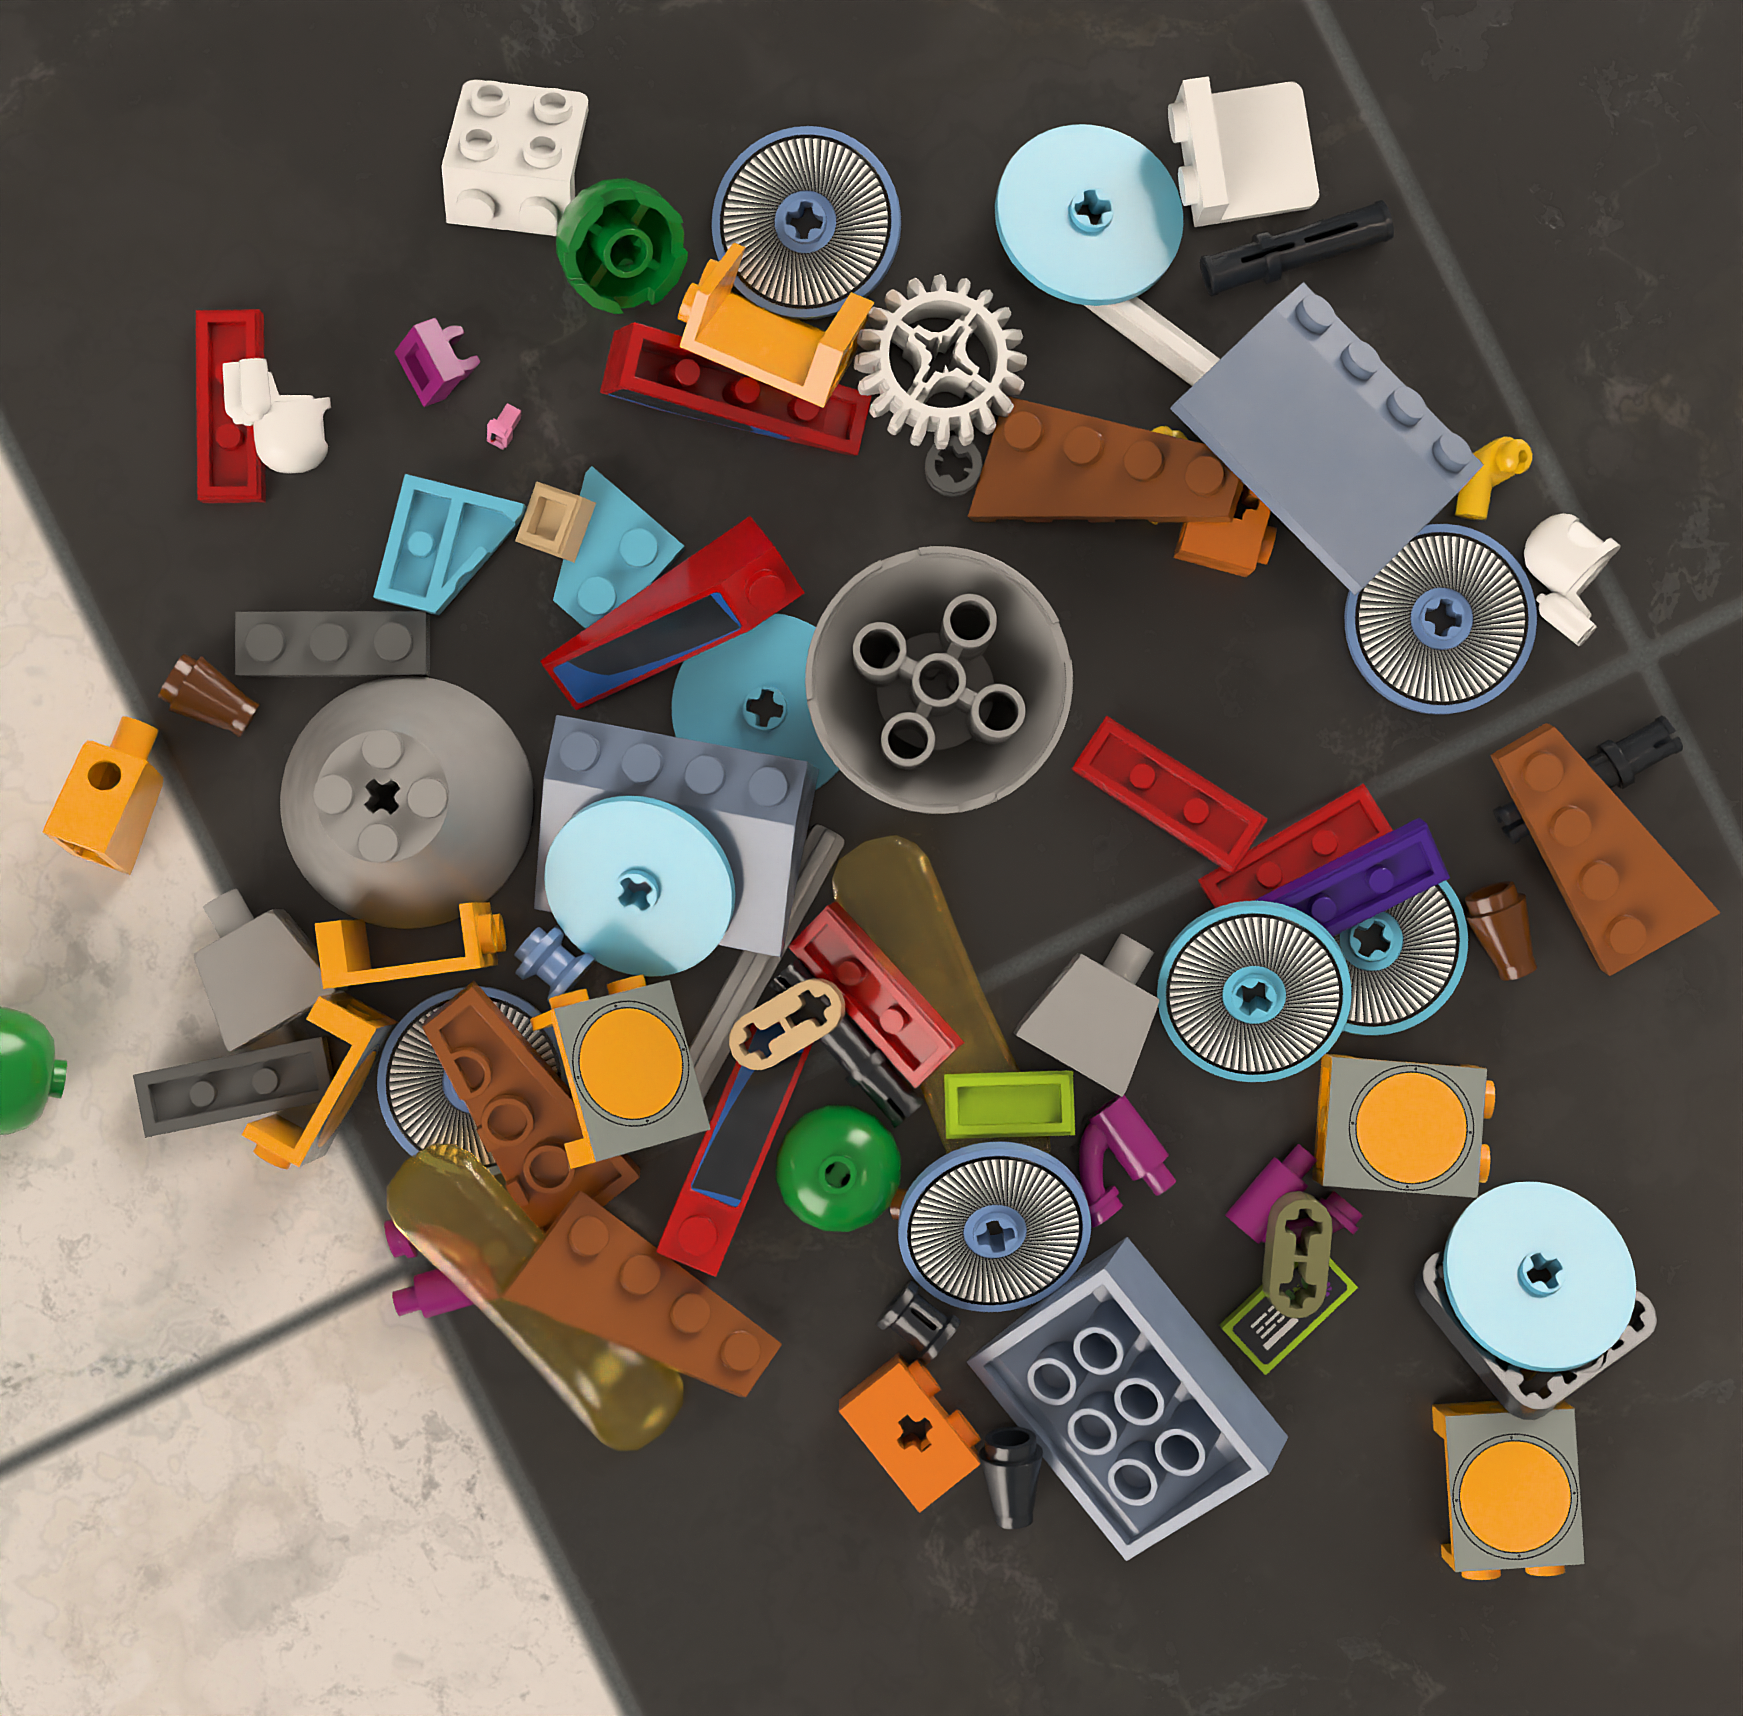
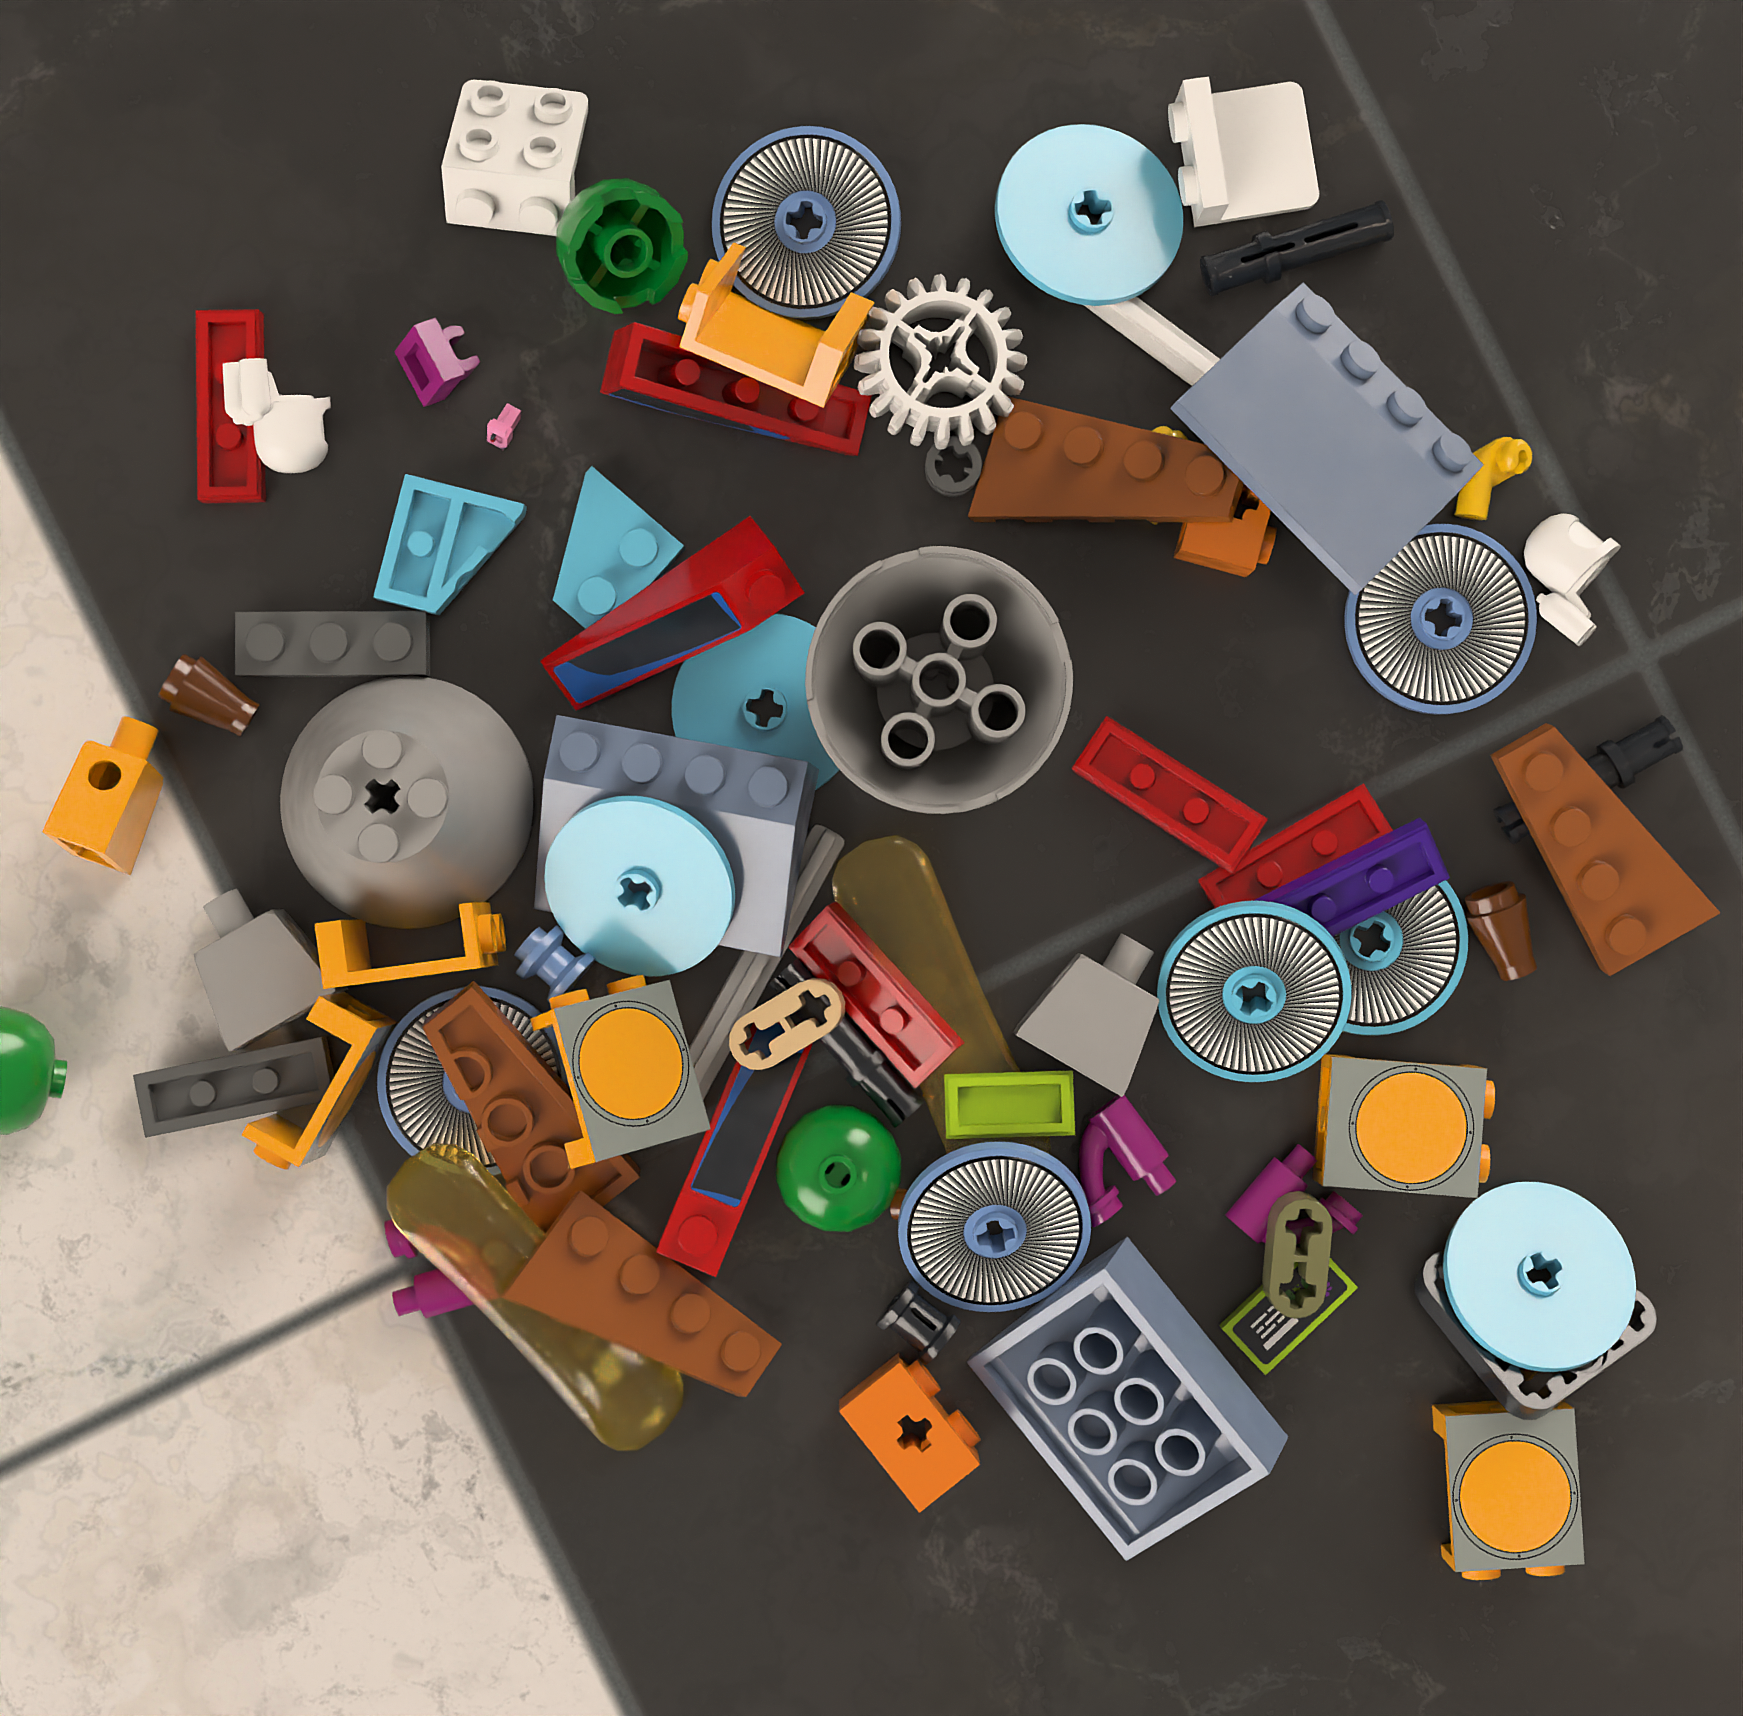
tan tile [515,482,596,563] -> none
black cone [979,1427,1043,1529] -> none

